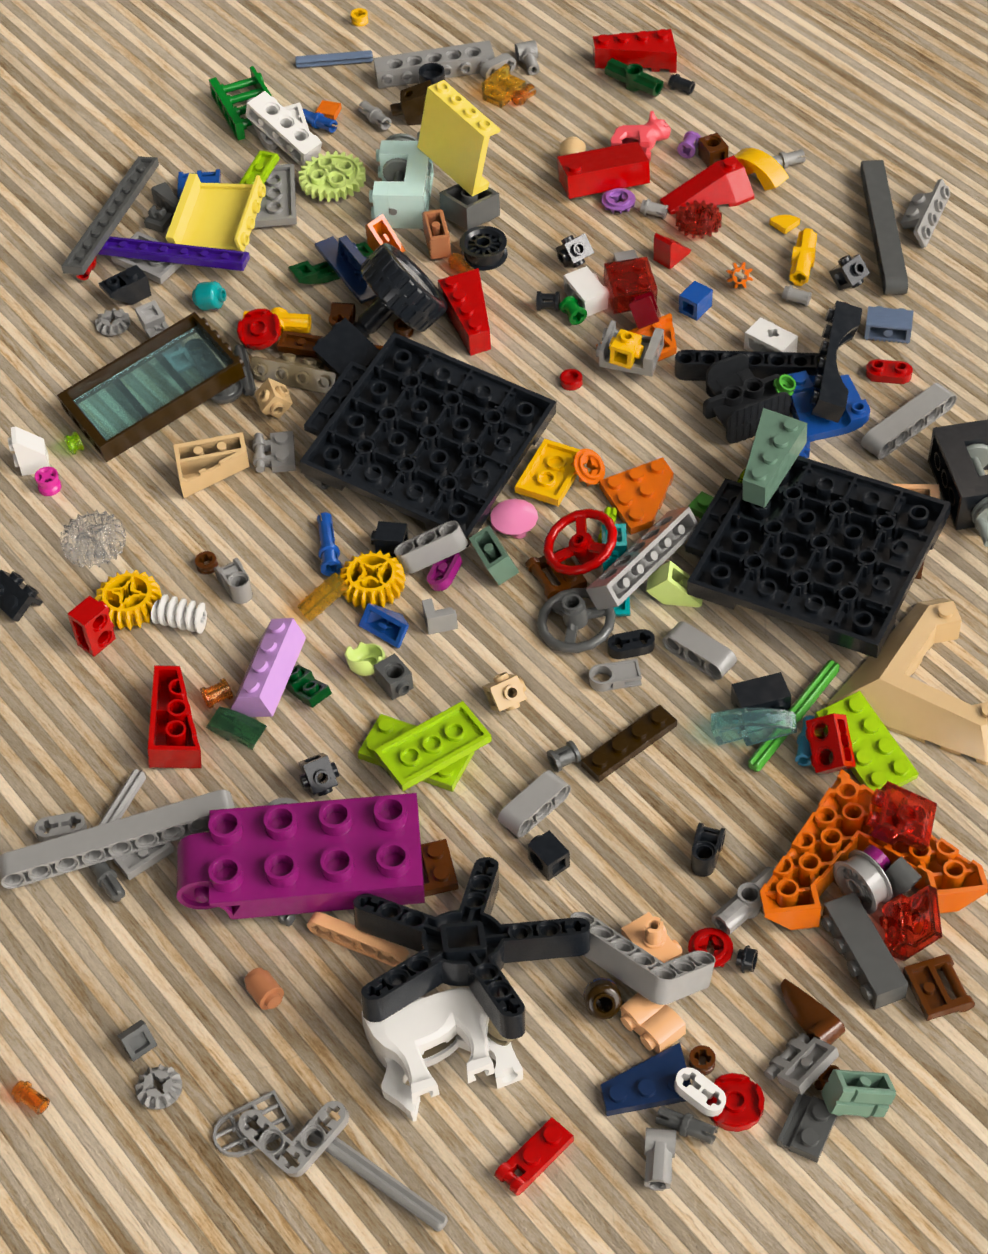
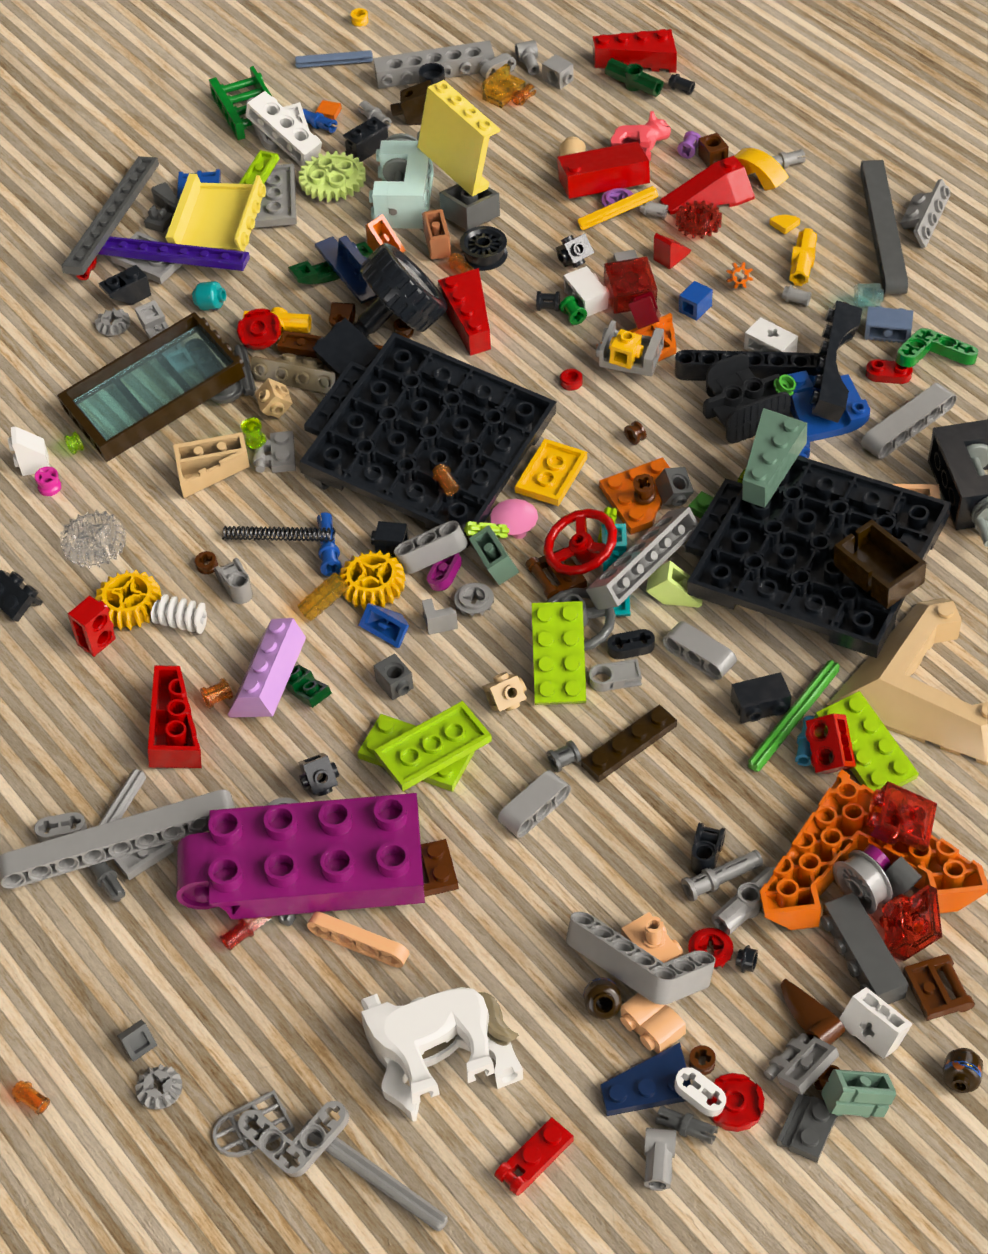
clear green slope [206,706,267,750] -> none
nougat brick [244,968,284,1010] -> none
yellowish green hair [345,642,386,676] -> none
black beam [353,857,590,1039] -> none
black brick [528,830,570,881] -> none
orange gear [571,449,605,486] -> none
clear light blue slope [711,708,797,746] -> none
black brick [829,254,870,291] -> none
none -> clear red axle [220,916,272,951]
none -> black piece [222,526,335,542]
none -> clear neon green bush [241,418,266,449]
none -> black hinge [343,117,388,162]
none -> clear orange pin [433,464,460,496]
none -> light grey gear [454,583,494,617]
none -> lime axle [464,521,510,539]
none -> lime plate [532,601,586,705]
none -> light grey brick [542,54,574,89]
none -> yellow axle [578,186,658,230]
none -> reddish brown bush [624,421,647,445]
none -> reddish brown bush [633,474,656,505]
none -> dark grey brick [654,467,694,506]
none -> light grey pin [681,850,763,901]
none -> dark brown piece [833,520,927,609]
none -> white brick [839,987,912,1059]
none -> clear light blue brick [854,283,884,308]
none -> green beam [895,328,979,367]
none -> dark brown head [942,1048,984,1093]

